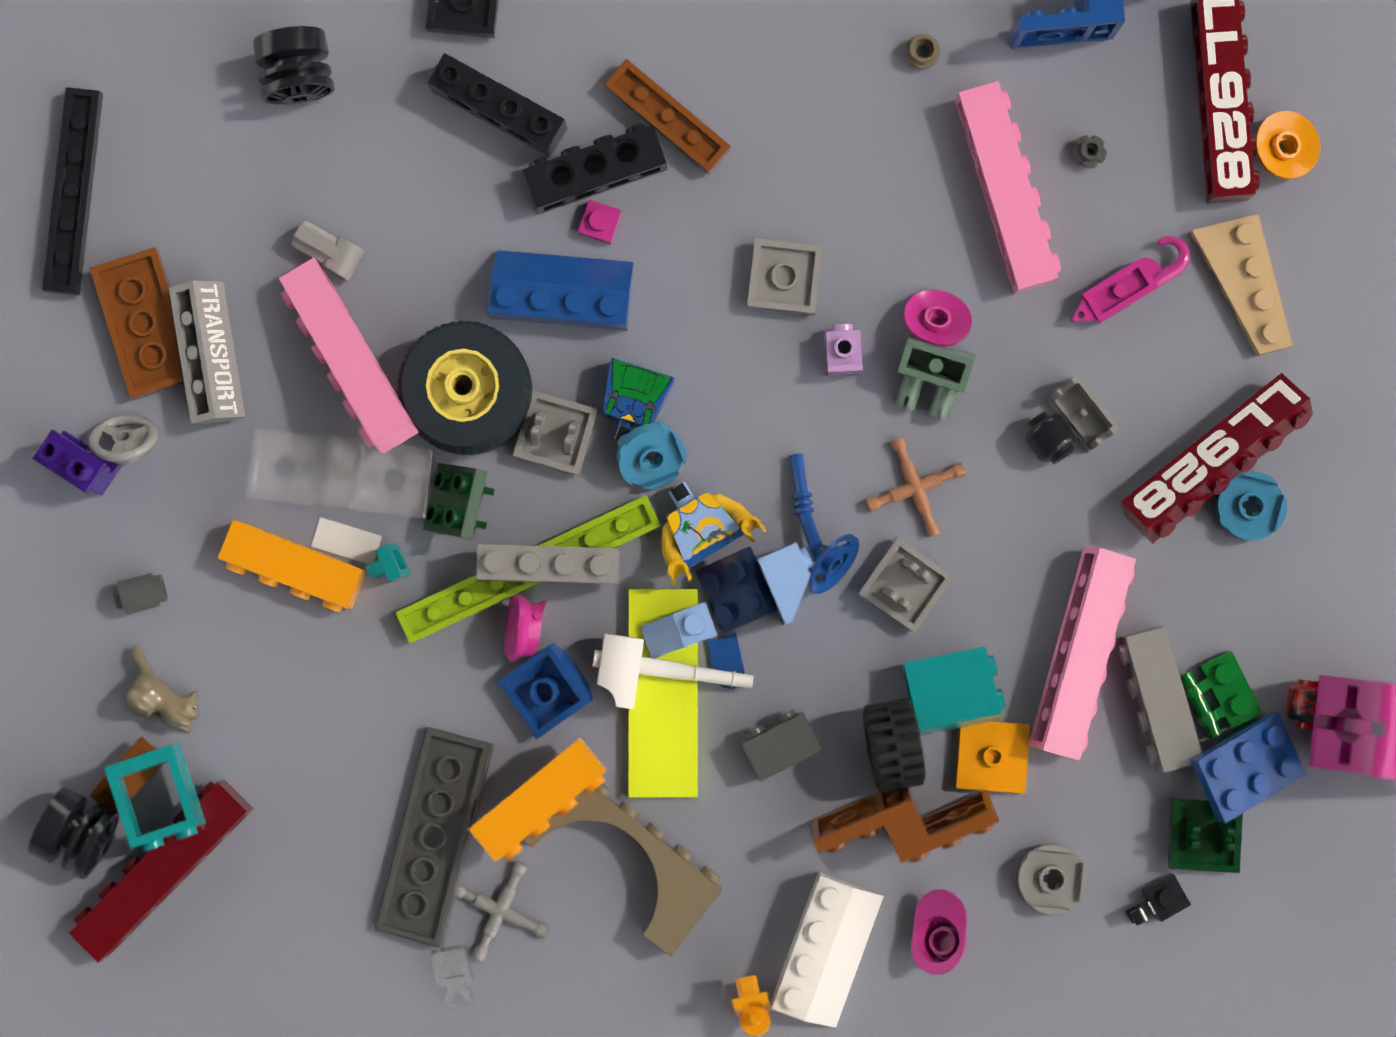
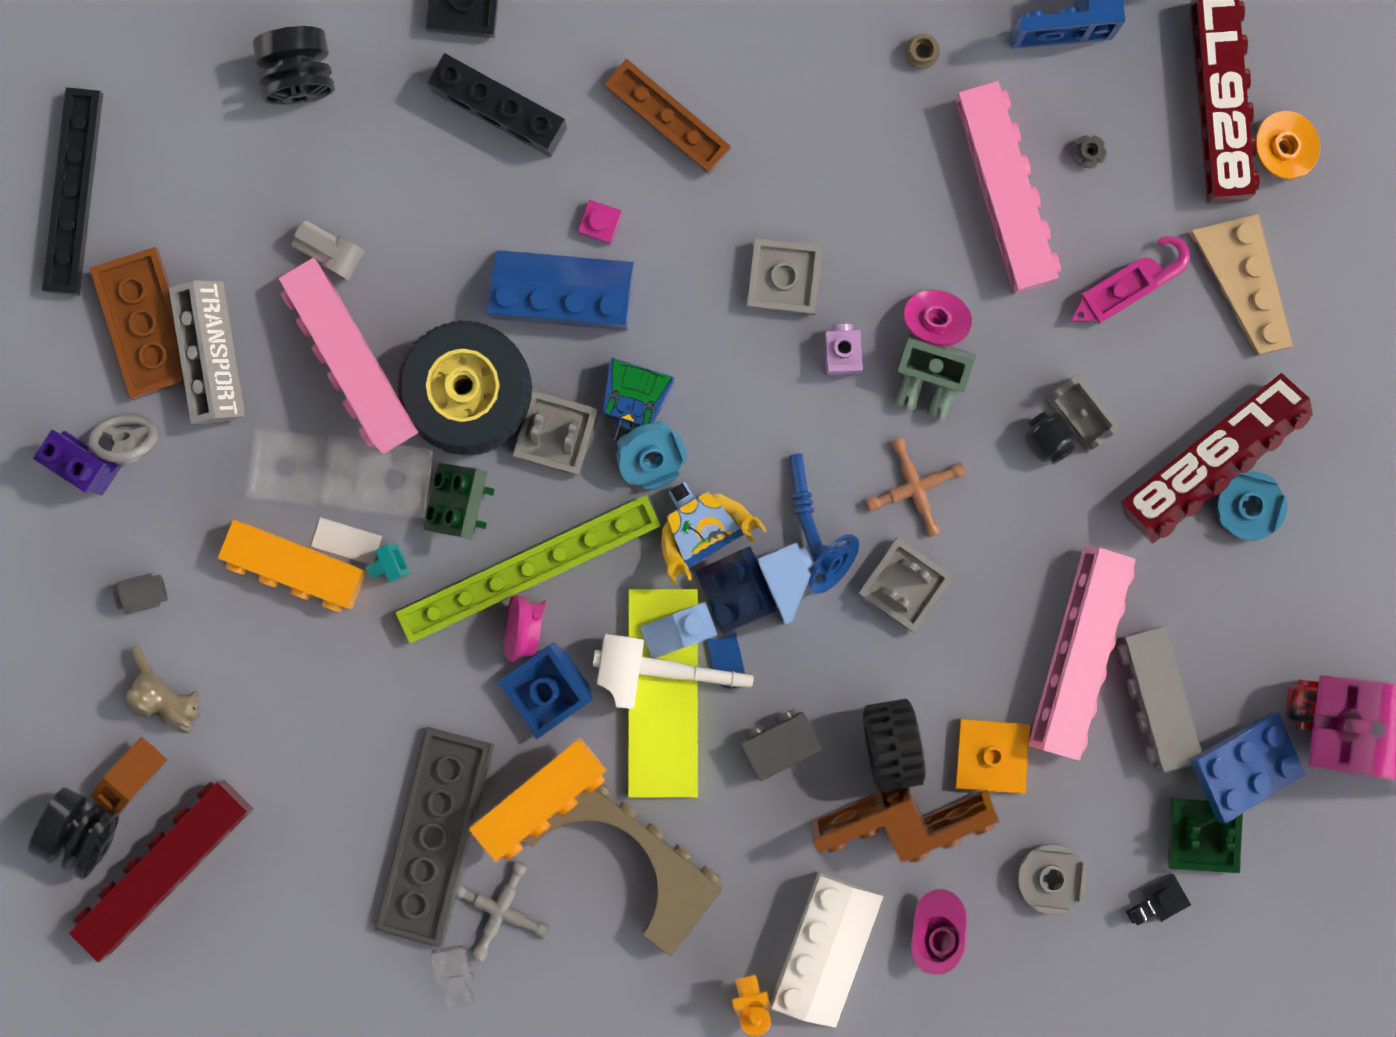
teal window [104,743,206,852] -> none
light grey brick [477,544,620,585] -> none
black brick [523,123,667,215] -> none
teal brick [902,646,1006,736] -> none
green plate [1180,651,1263,739] -> none

